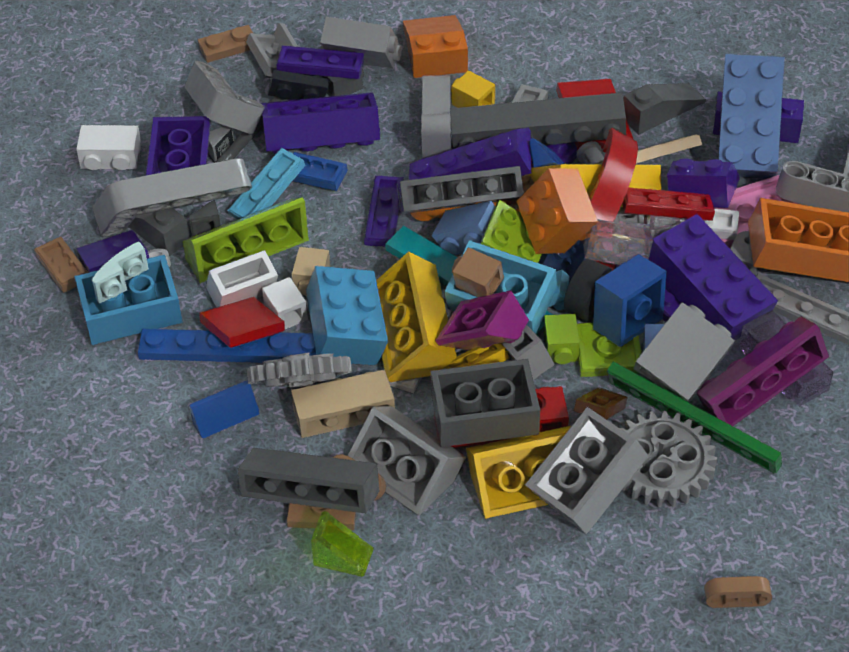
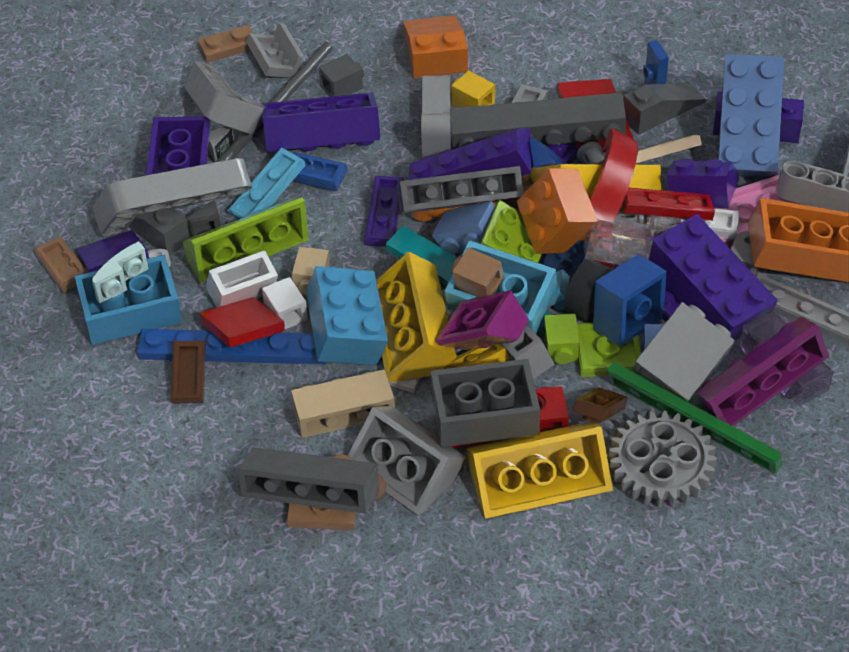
white brick [76,125,142,170] -> none
blue slope [189,380,259,438] -> none
light grey gear [246,353,352,388] -> none
black plate [268,70,329,100] -> none
dark purple tile [276,45,364,79] -> none
clear neon green slope [311,511,374,577] -> none
light grey brick [320,17,402,69] -> none
light grey slope [525,407,649,534] -> none
medium nougat beam [704,576,772,608] -> none
none -> reddish brown tile [171,341,206,404]
none -> blue plate [643,40,669,85]

